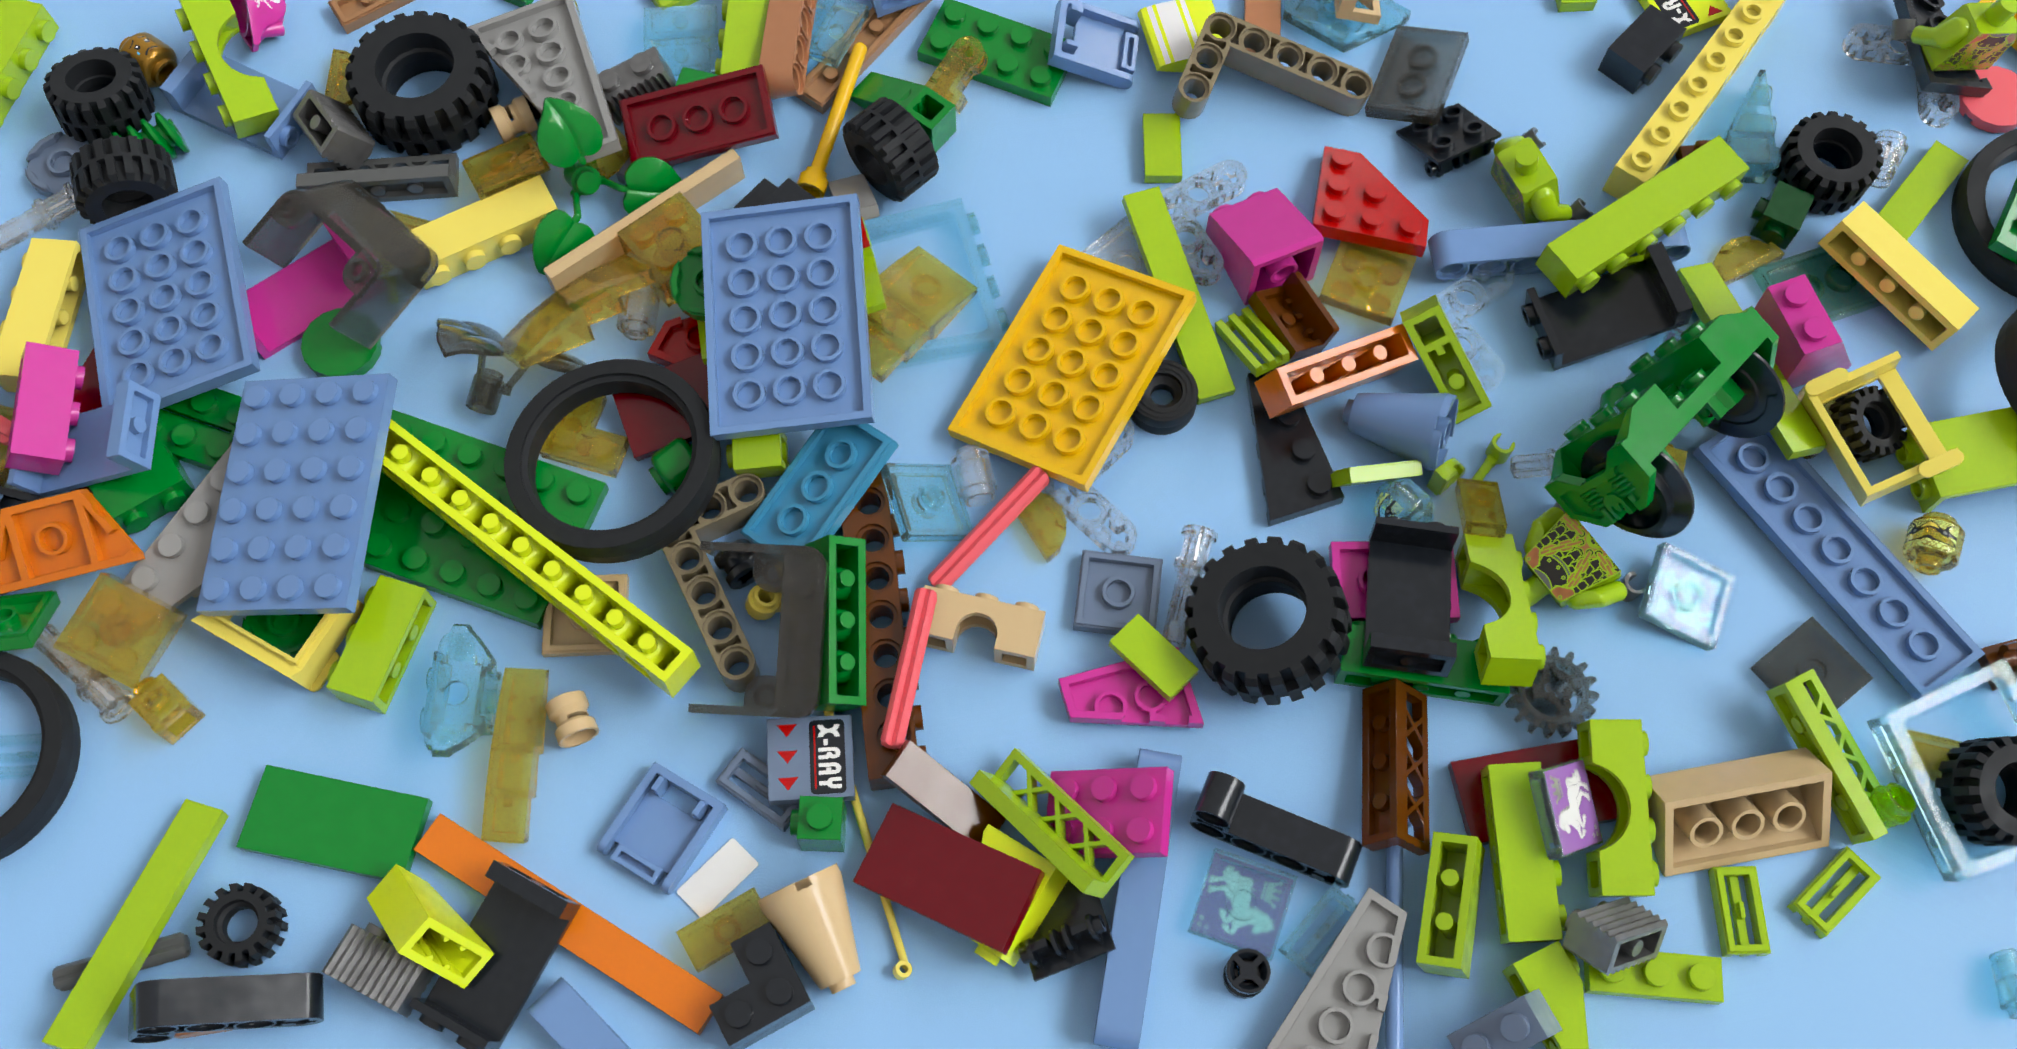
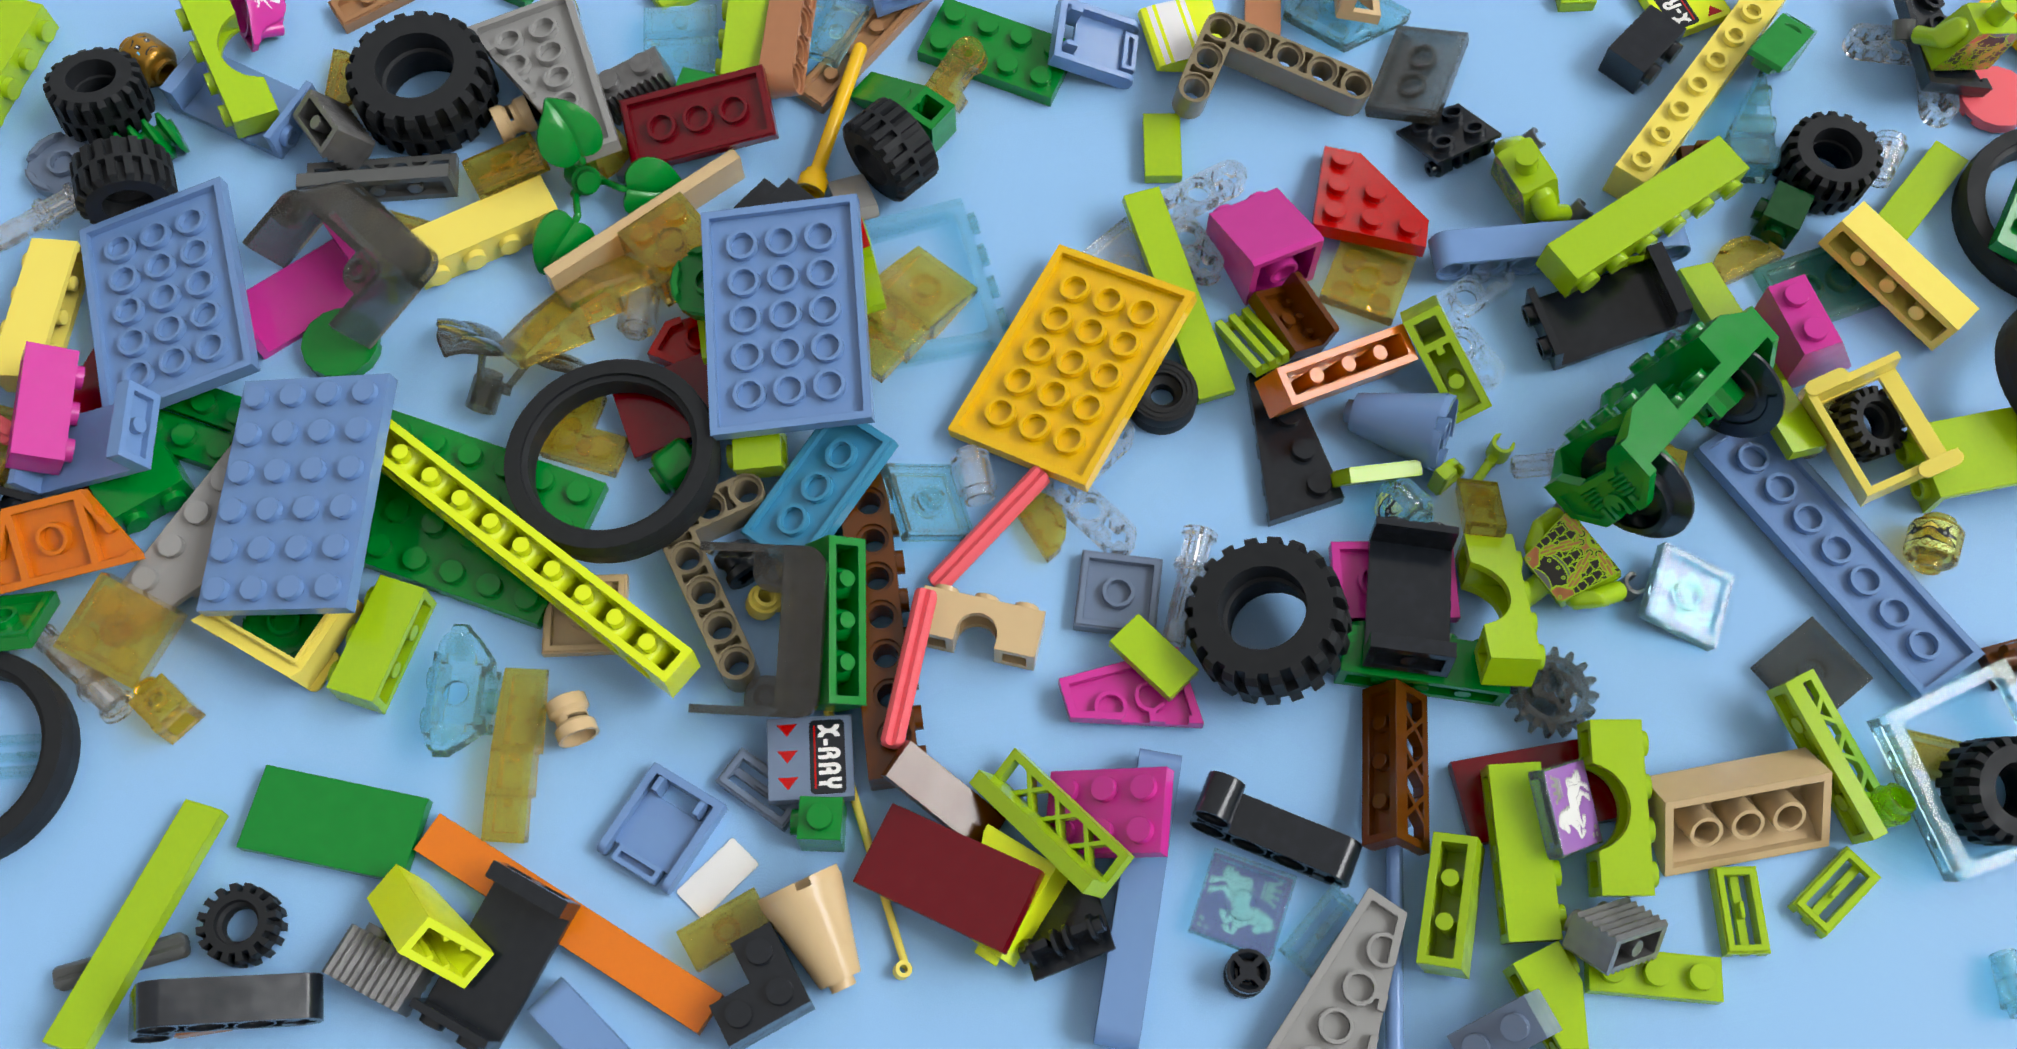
none -> green slope [1747,13,1818,75]

